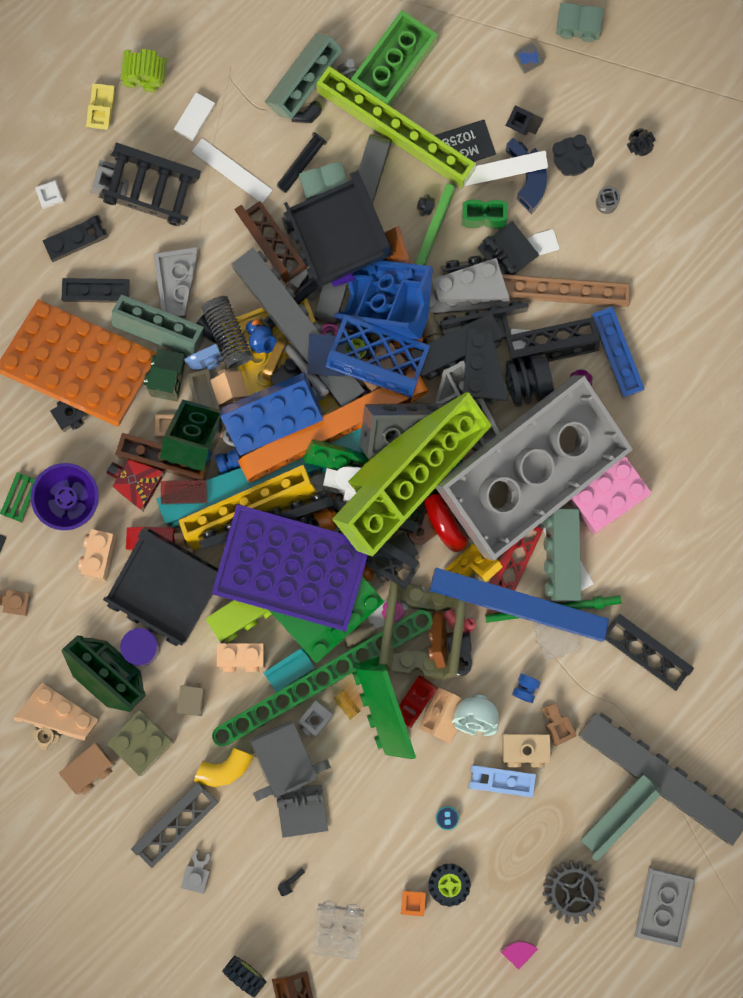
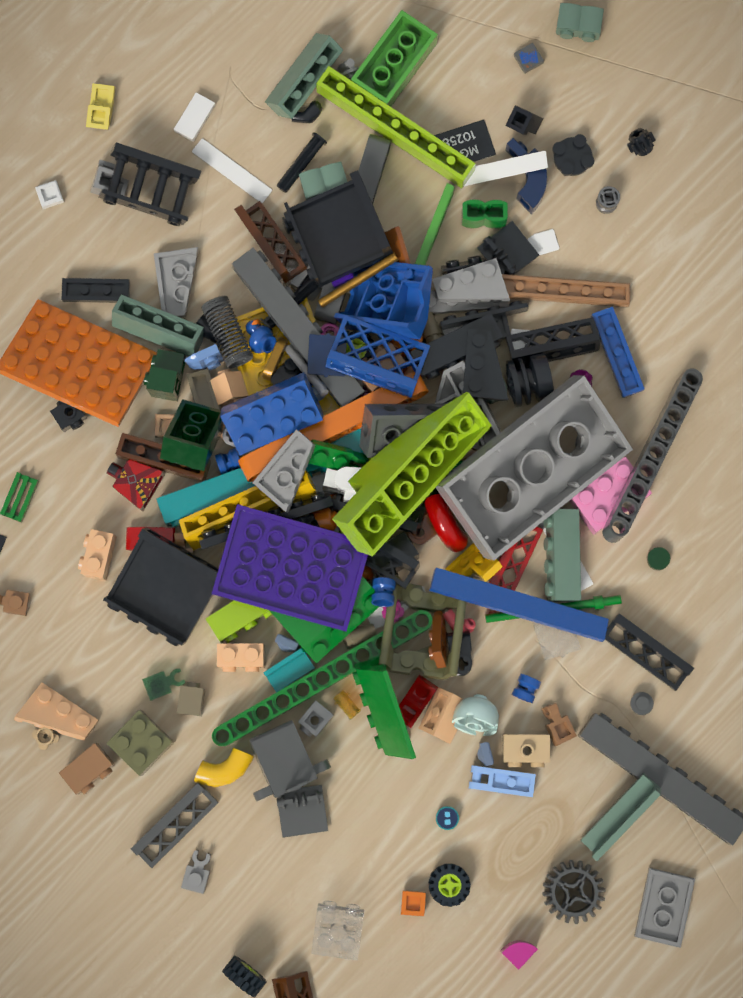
dark purple piece [31,463,99,531] -> none
black plate [42,215,108,262] -> none
dark green wedge [62,635,146,712] -> none
lime brick [120,49,167,92] -> none
dark purple piece [120,628,160,666] -> none
clear red tile [161,480,207,505] -> none
black hand [278,868,305,896] -> none
black plate [417,194,435,216] -> none
none -> clear green plate [142,669,186,701]
none -> light grey wing [253,429,315,513]
none -> sand blue tile [275,634,299,652]
none -> pearl gold bar [318,252,399,308]
none -> blue wheel [371,577,396,607]
none -> sand blue tile [477,742,494,766]
none -> dark grey beam [602,368,703,543]
none -> dark grey plate [630,692,654,715]
none -> dark green tile [647,547,670,571]

